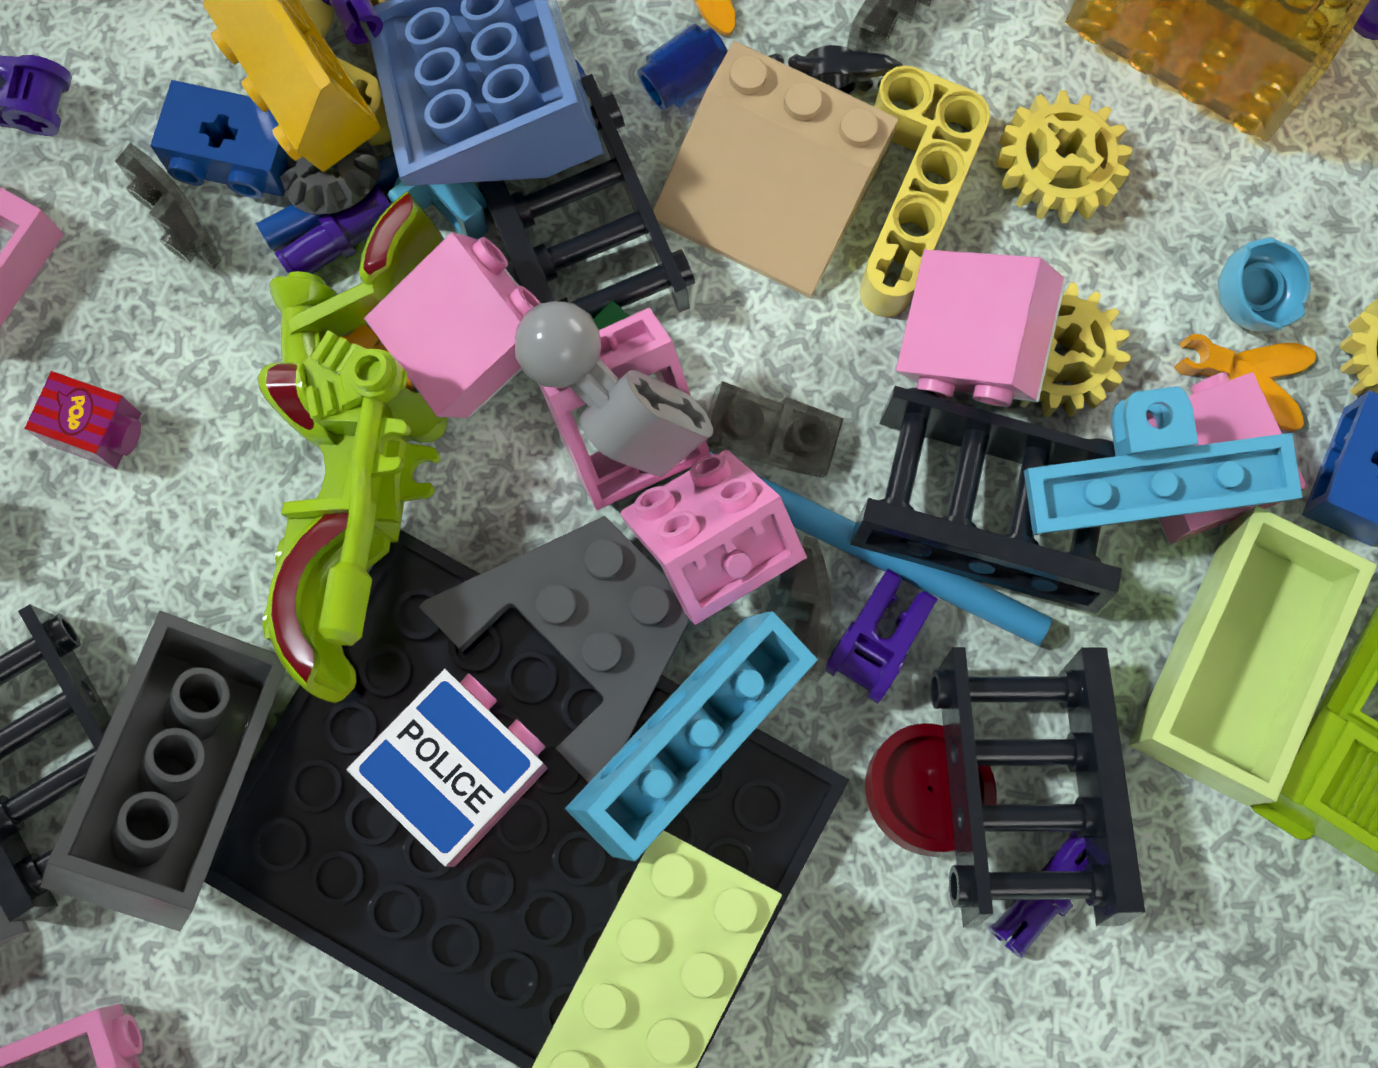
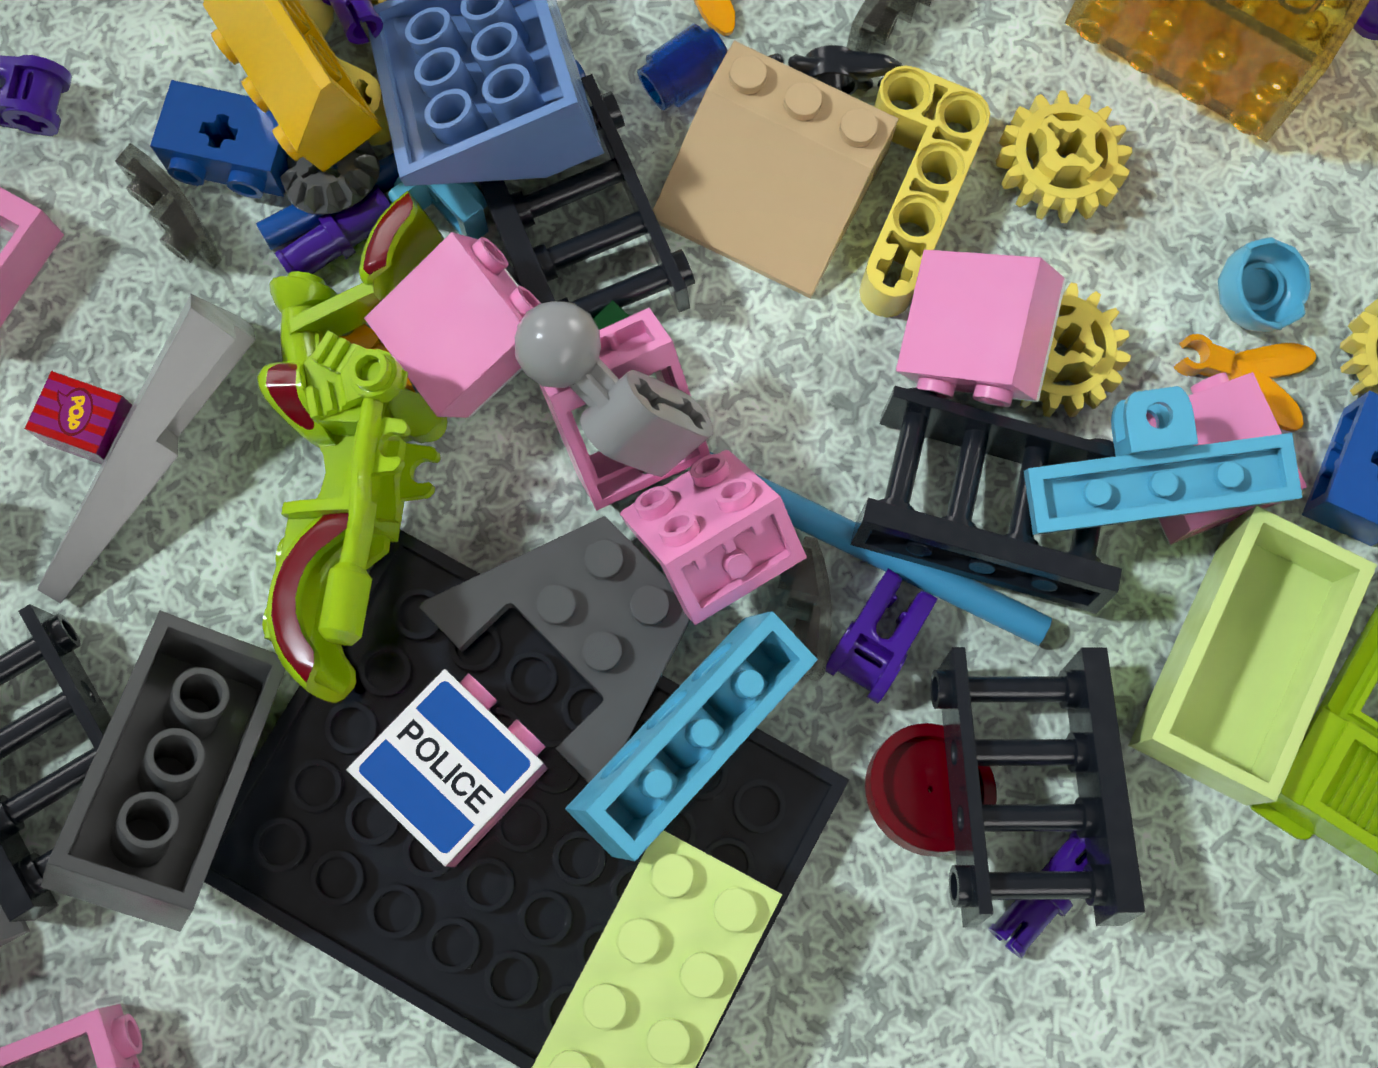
clear smoke slope [706,381,844,478] -> none
none -> light grey wedge [37,294,255,604]

